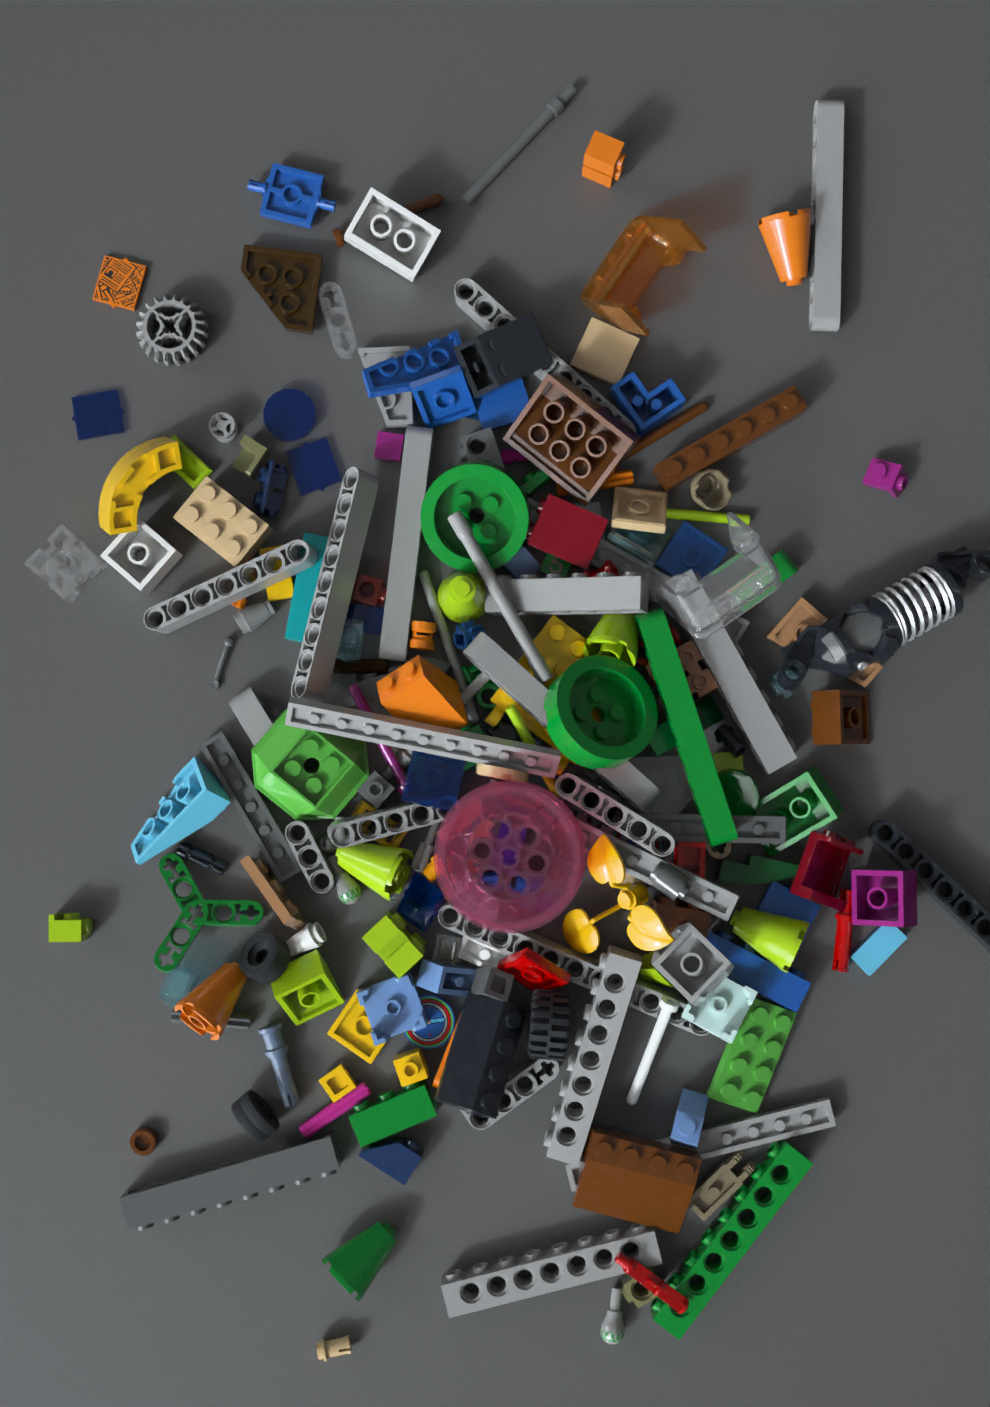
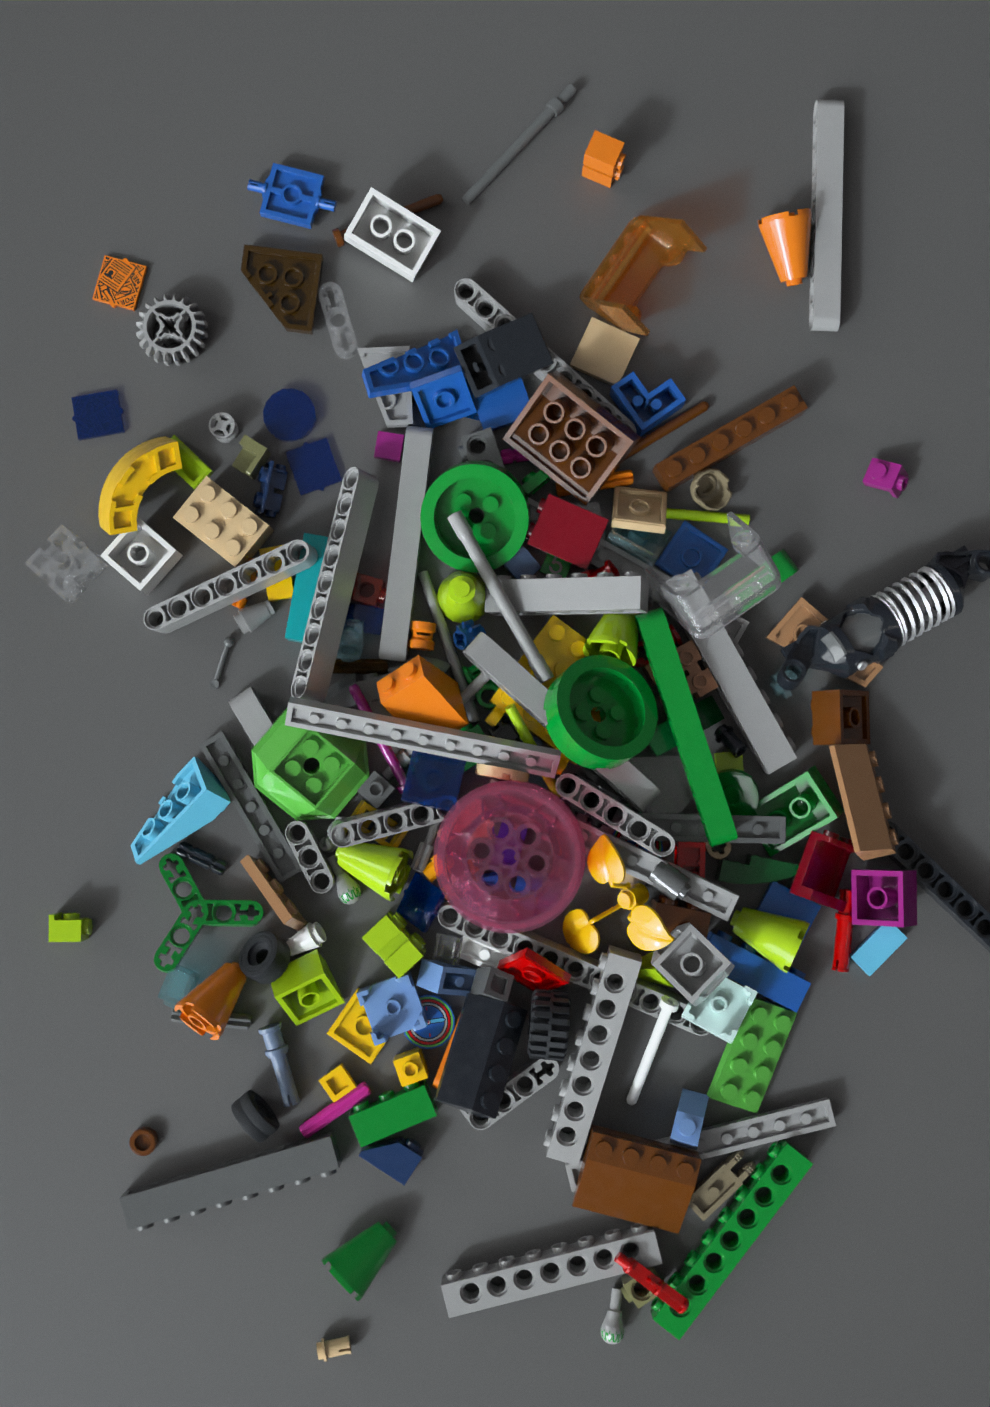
none -> medium nougat slope [829,744,899,861]

